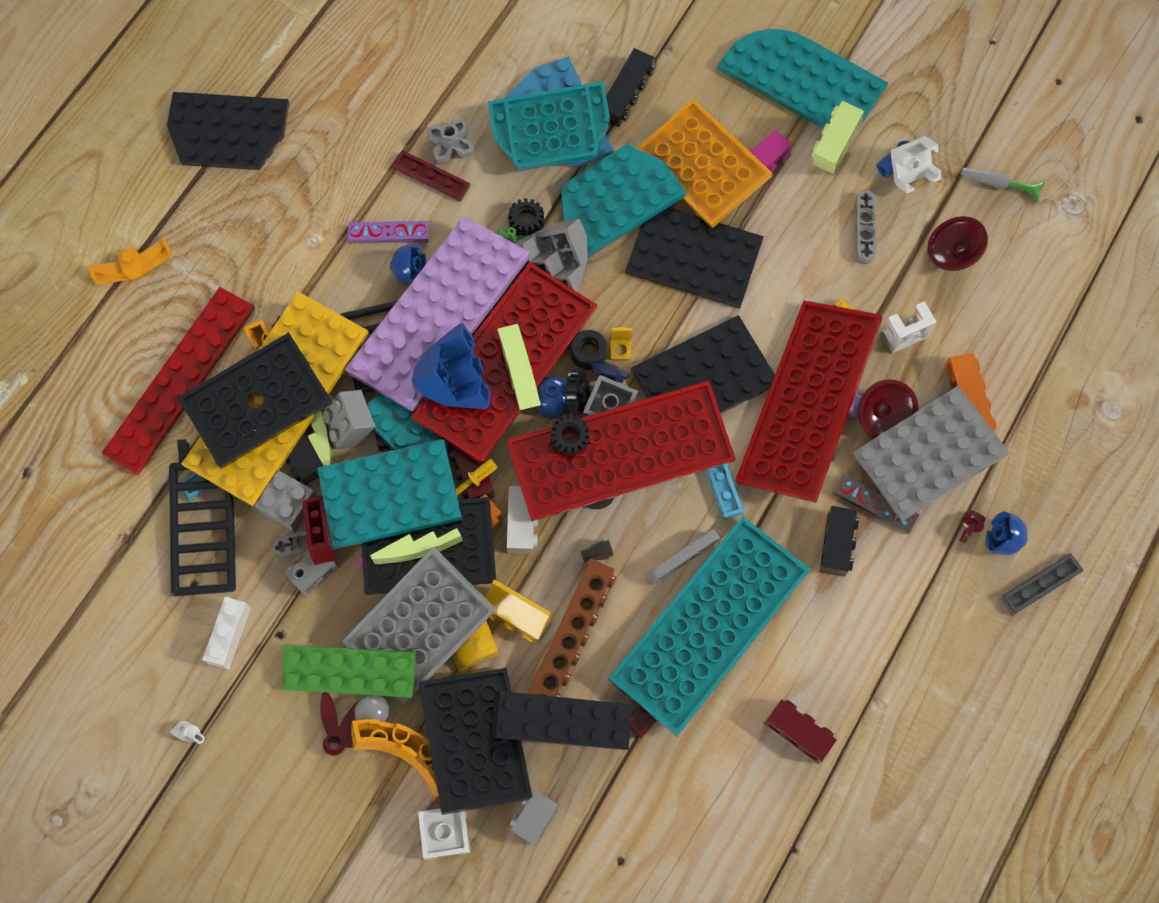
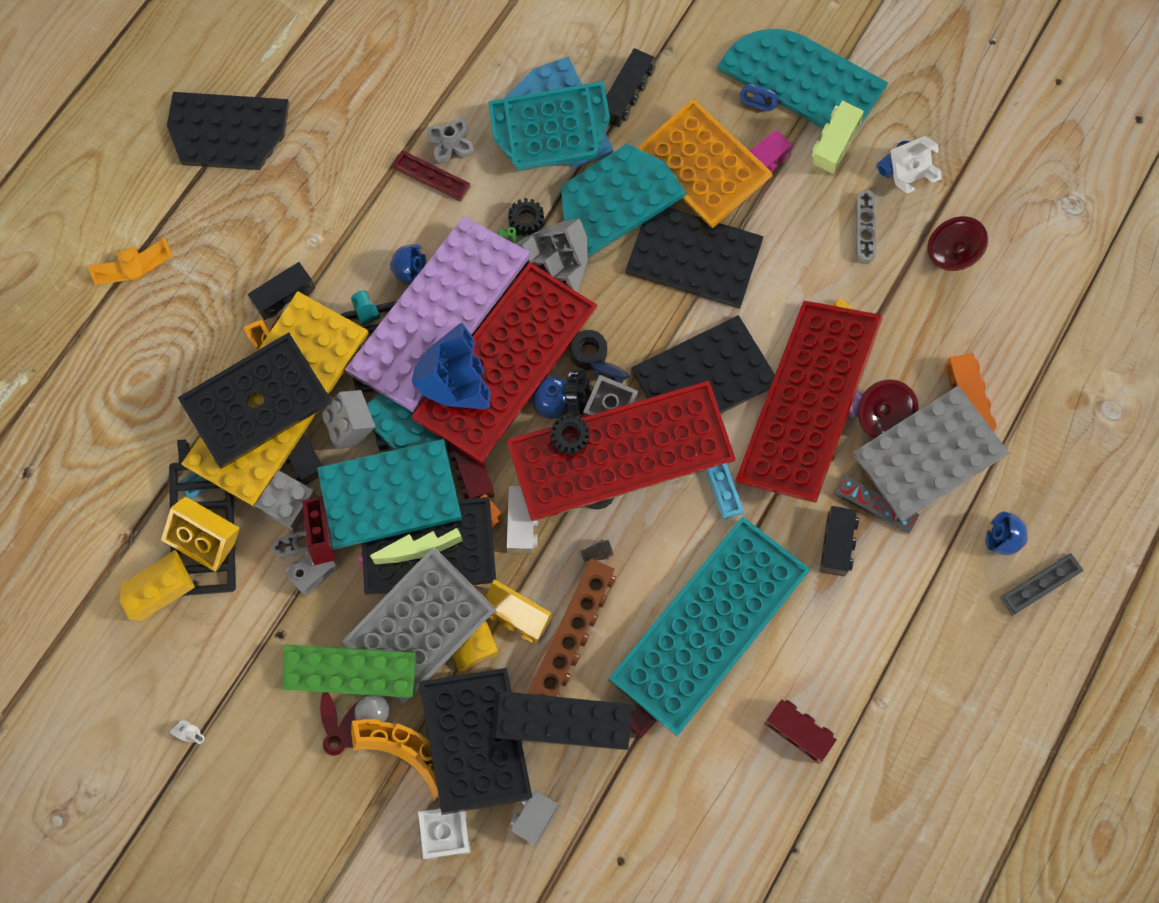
red plate [101,287,255,475] -> none
white brick [202,597,251,670] -> none
yellowish green slope [308,410,333,466] -> none
medium lavender tile [348,221,429,244] -> none
yellow piece [455,458,498,495] -> none
yellowish green slope [497,324,541,410] -> none
yellow bracket [610,327,632,360] -> none
light grey beam [647,530,721,585] -> none
white panel [880,301,936,354] -> none
dark red piece [959,510,986,543] -> none
light grey piece [961,167,1045,203] -> none
none -> yellow slope [119,550,195,622]
none -> yellow slope [161,496,240,572]
none -> black brick [247,262,315,320]
none -> teal leg [351,290,380,326]
none -> blue plate [740,84,779,111]

